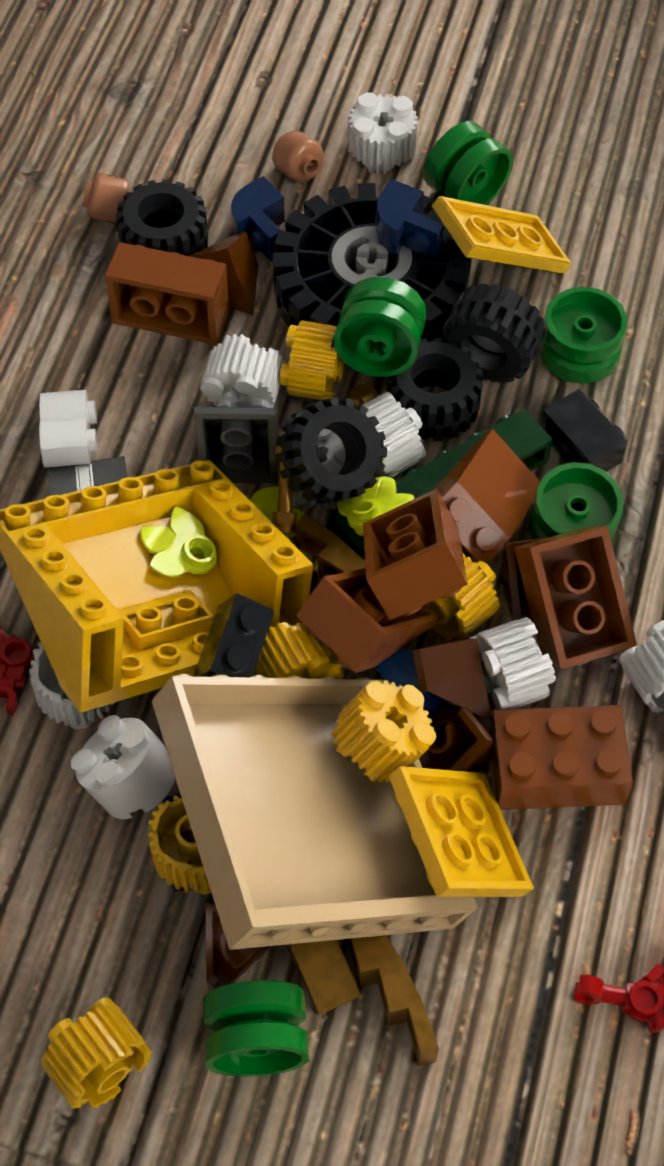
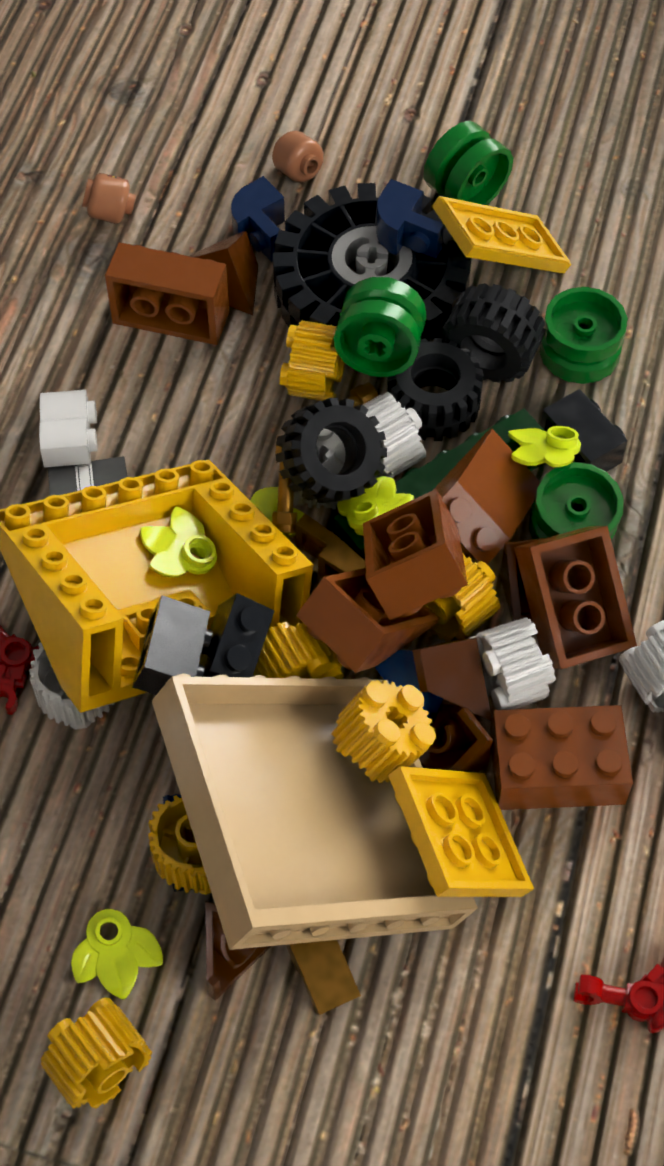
white brick [70,715,175,819] -> none
black tyre [116,179,208,256] -> none
dark grey slope [194,407,279,484] -> none
white brick [200,334,285,408] -> none
green wheel [203,980,309,1077] -> none
pearl gold slope [347,935,439,1066] -> none
white brick [348,92,418,174] -> none
none -> neon yellow plate [71,909,163,1000]
none -> brick [132,595,213,695]
none -> neon yellow plate [508,426,581,468]

